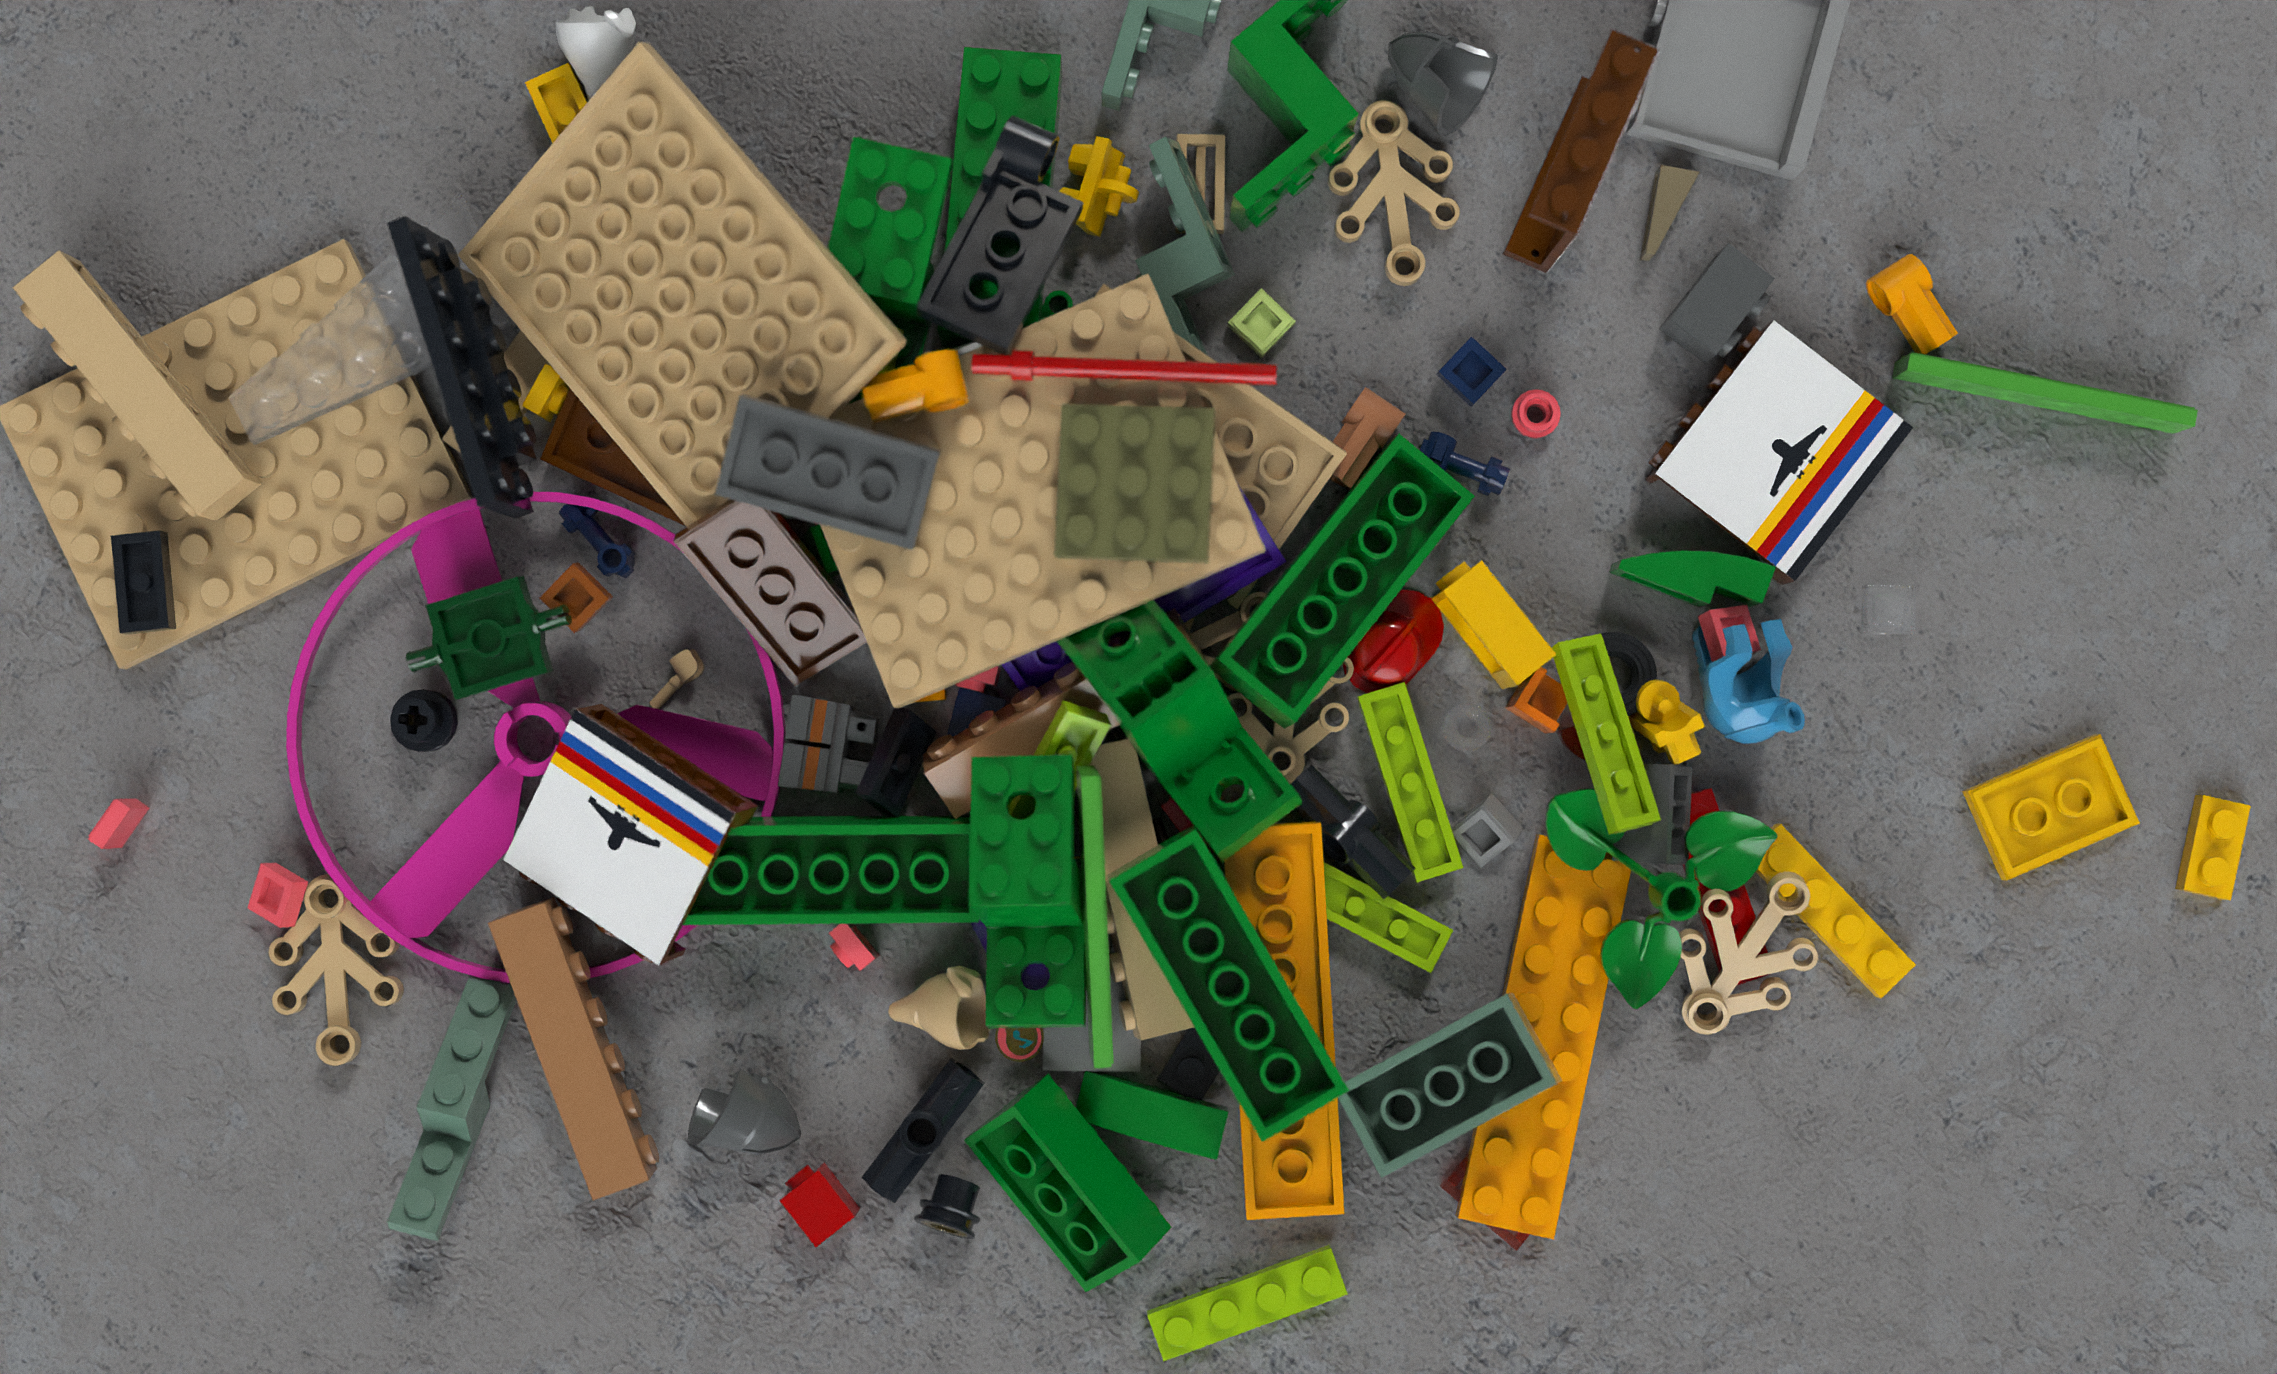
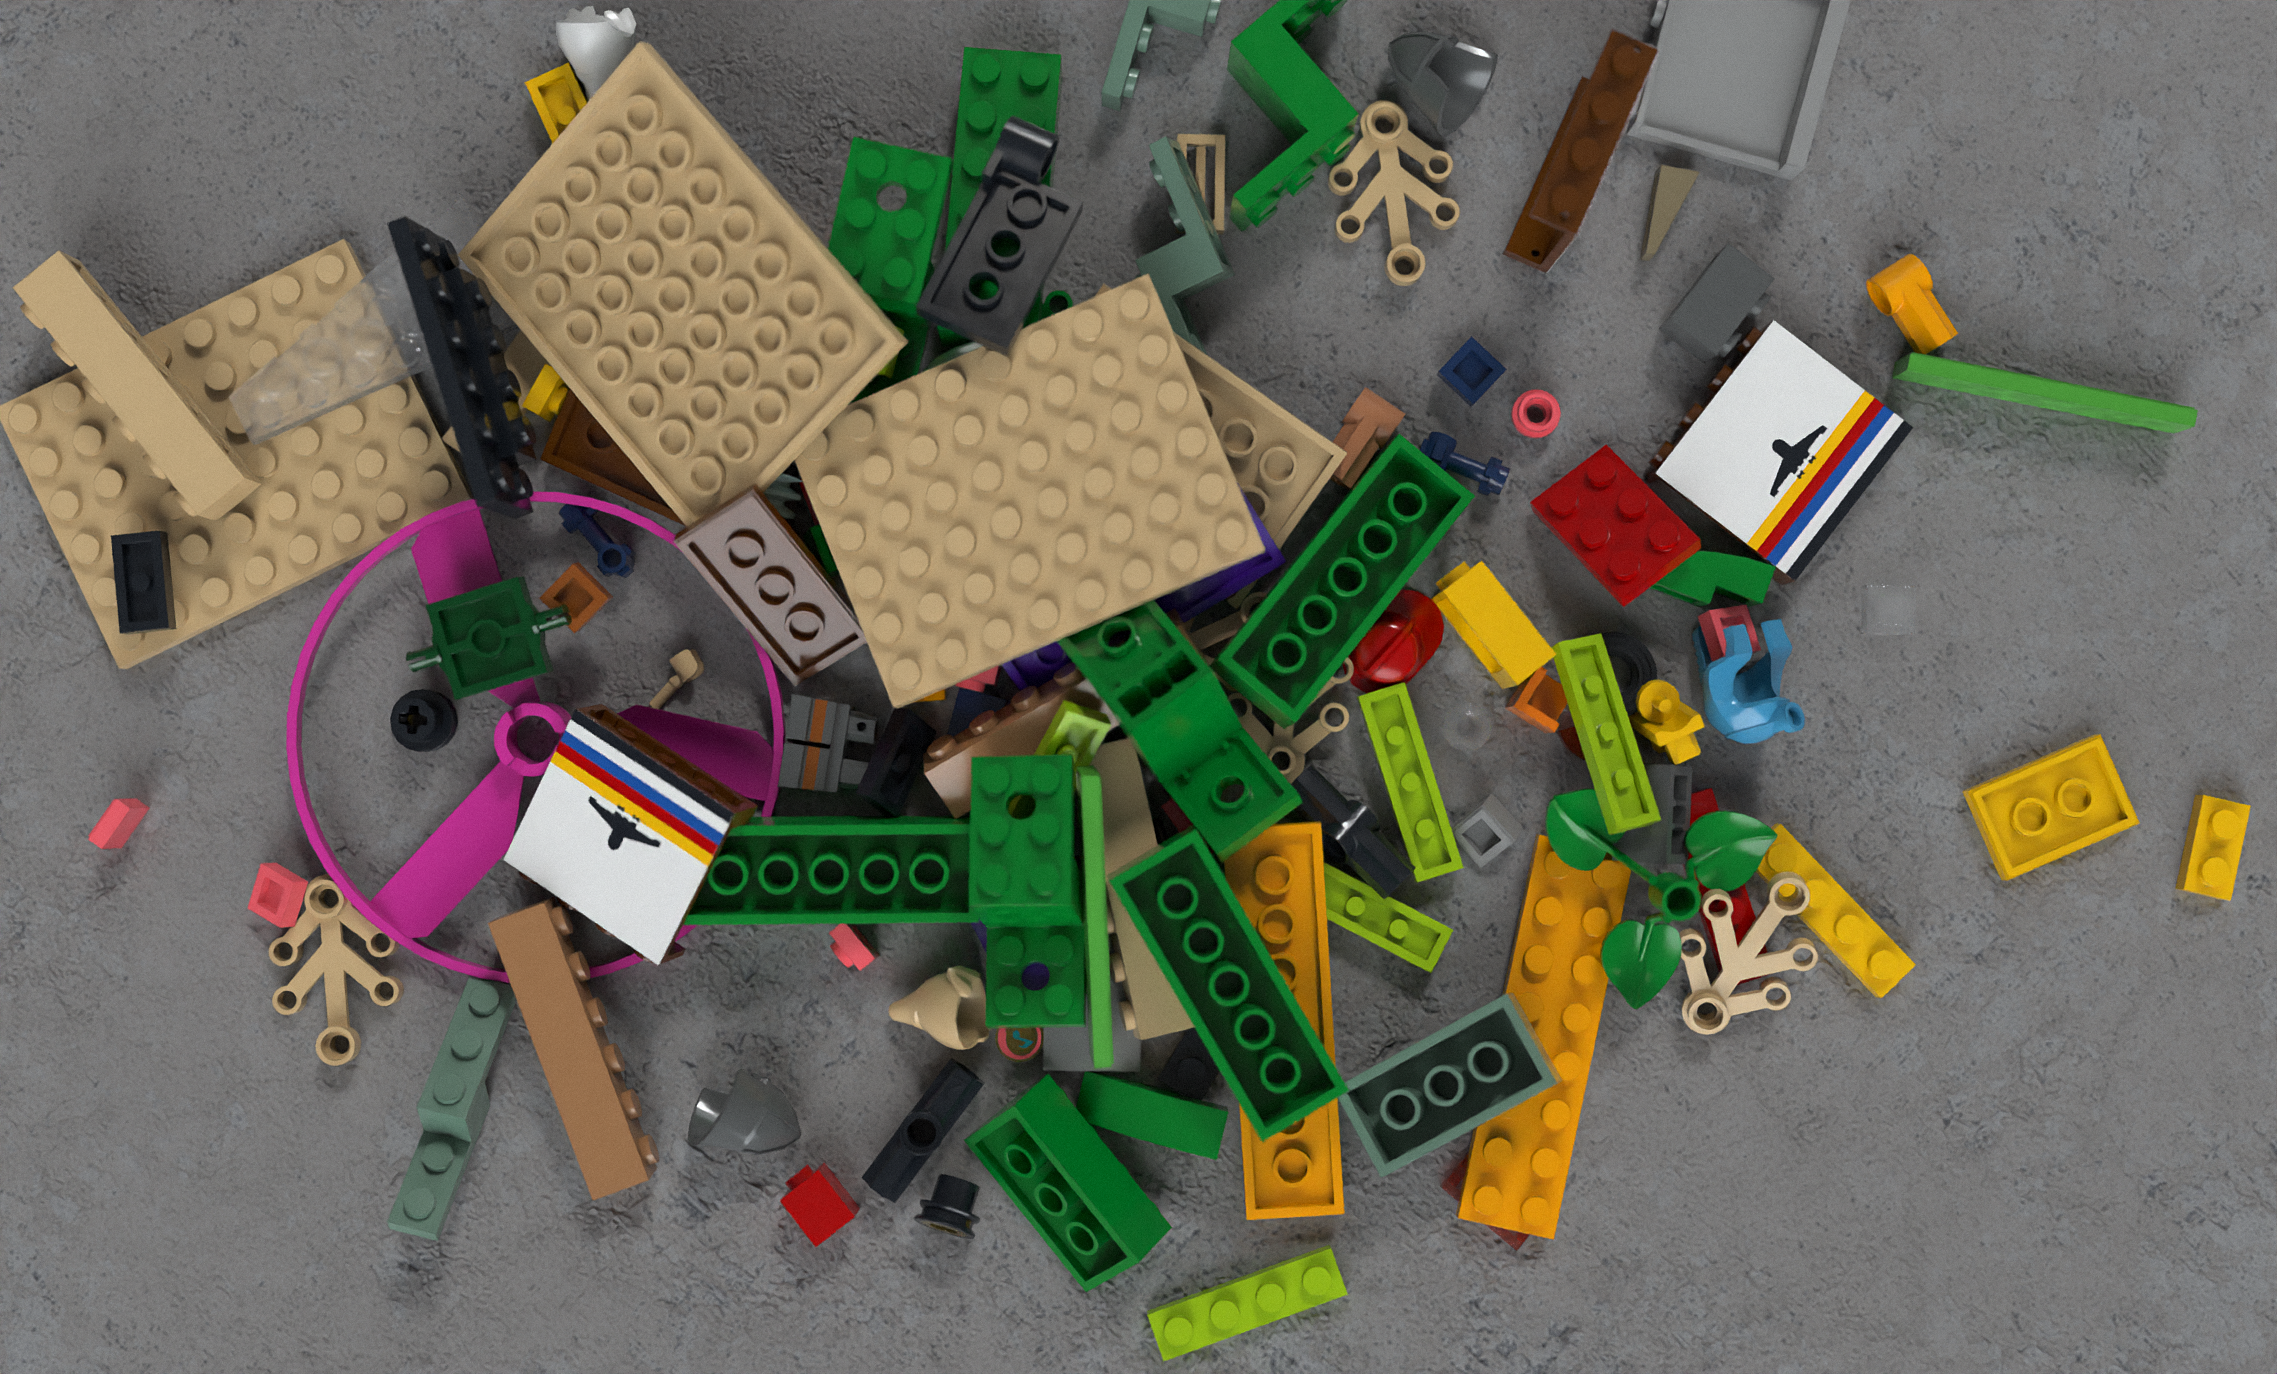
dark grey plate [715,394,940,550] -> none
light orange piece [862,350,969,423] -> none
red bar [972,350,1277,385] -> none
olive plate [1054,404,1216,563] -> none
yellow hips [1059,136,1139,237] -> none
yellowish green tile [1227,288,1296,358] -> none
none -> red plate [1530,444,1702,607]

